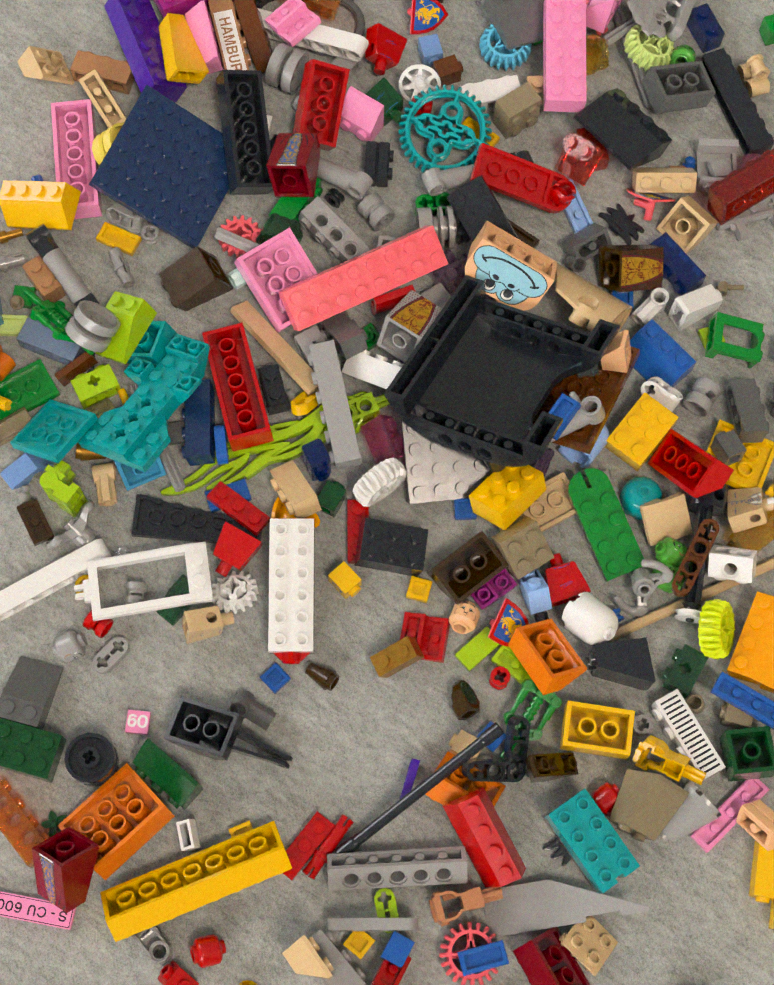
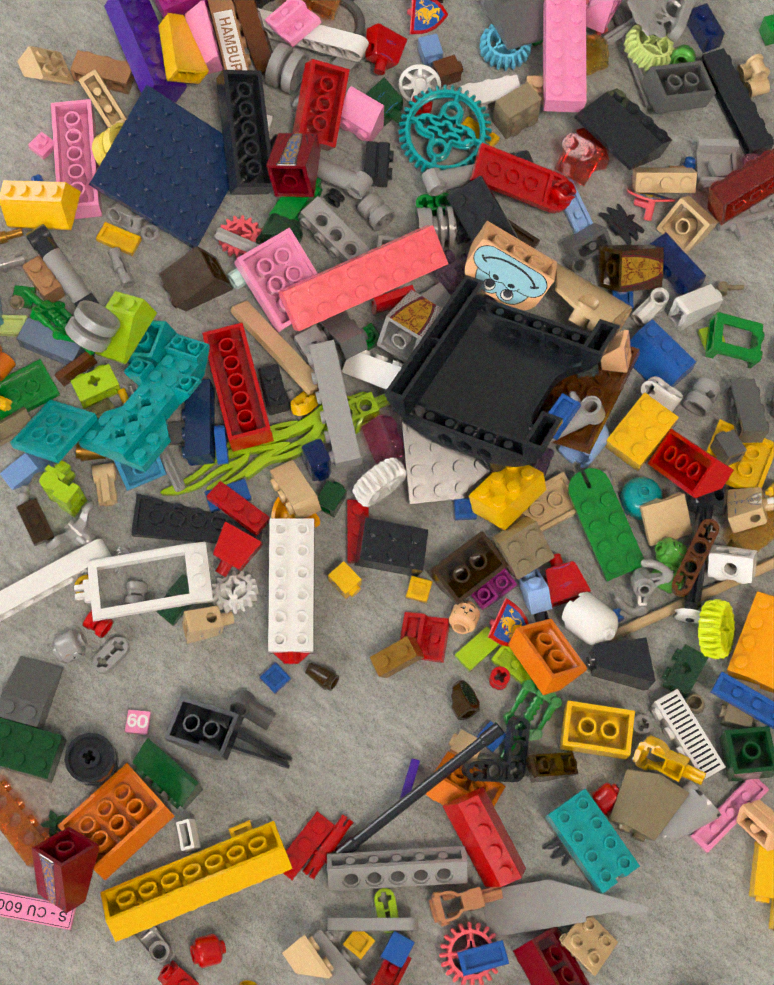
none -> bright pink tile [28,132,54,160]

